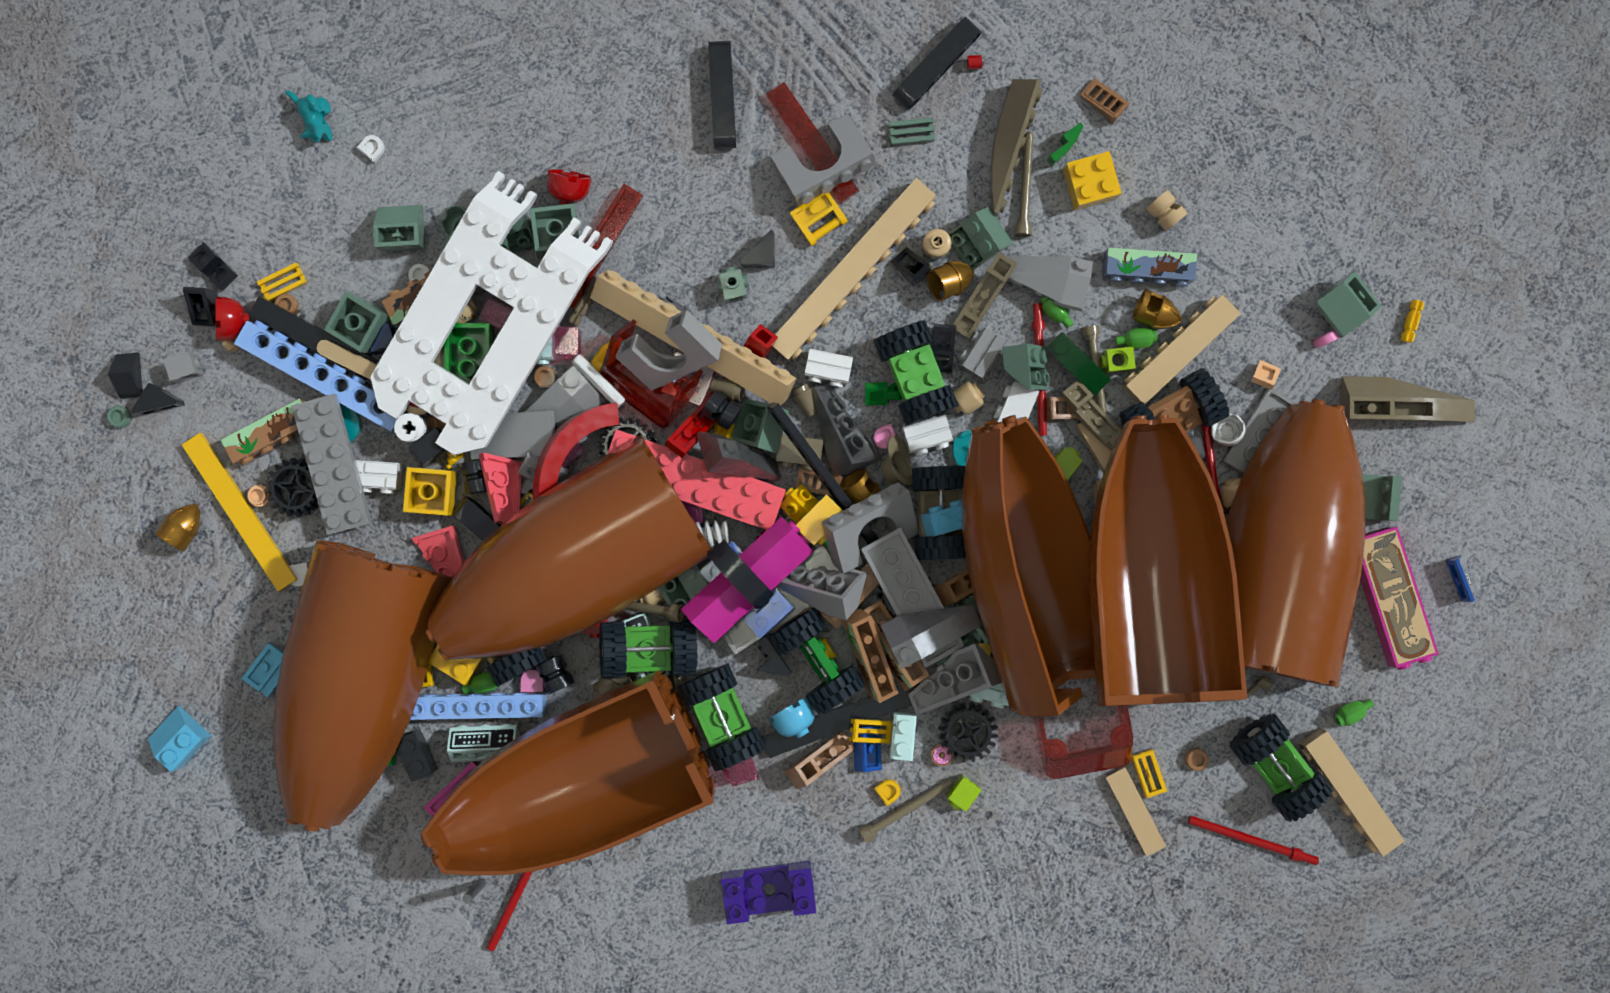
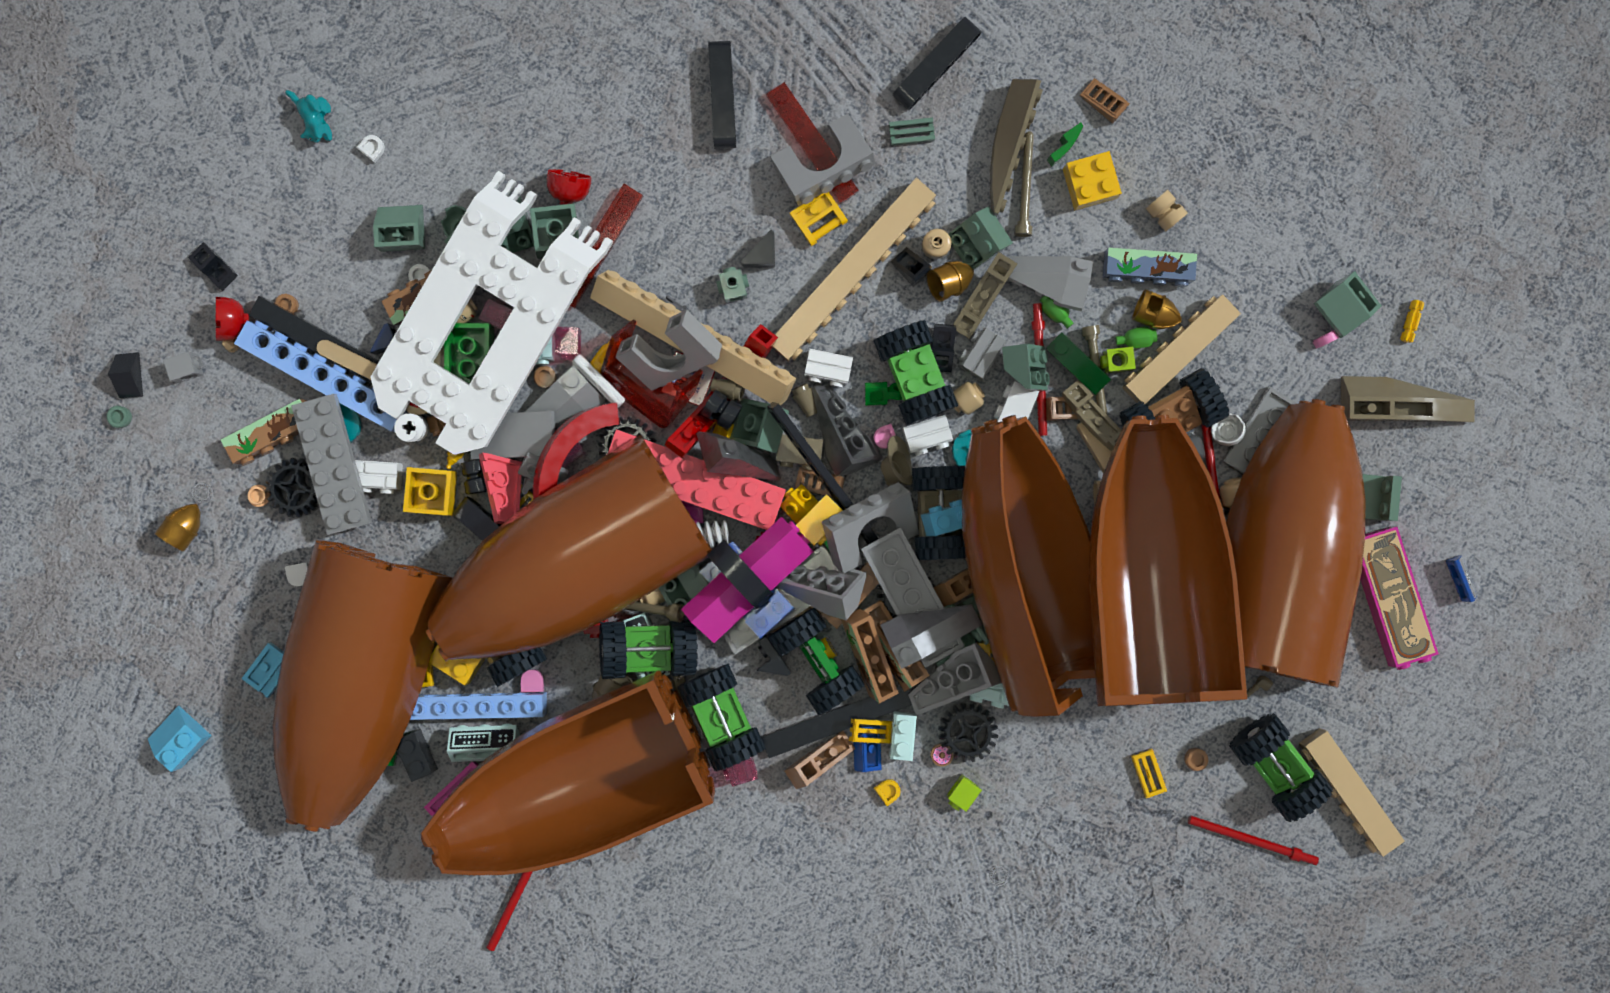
black slope [132,383,185,416] -> none
black slope [182,287,218,326] -> none
yellow tile [182,433,298,592] -> none
yellow tile [257,262,308,301] -> none
sand green brick [324,291,390,354] -> none
black slope [409,427,446,469] -> none
coral wing [411,525,465,577] -> none
bright green plant [462,671,498,694] -> none
flat silver bar [463,879,486,904] -> none
black wheel [535,654,575,695] -> none
dark tan axle [568,285,594,326] -> none
dark purple plate [721,860,816,924] -> none
medium azure cylinder [769,697,815,738] -> none
pearl gold helmet [840,468,881,504] -> none
dark tan piece [858,779,954,844] -> none
red piece [967,55,982,70] -> none
clear red windscreen [1034,705,1133,779] -> none
lime brick [1055,447,1083,481] -> none
tan tile [1104,766,1166,857] -> none
light nougat plate [1251,360,1281,390] -> none
bright green plant [1333,699,1374,727] -> none

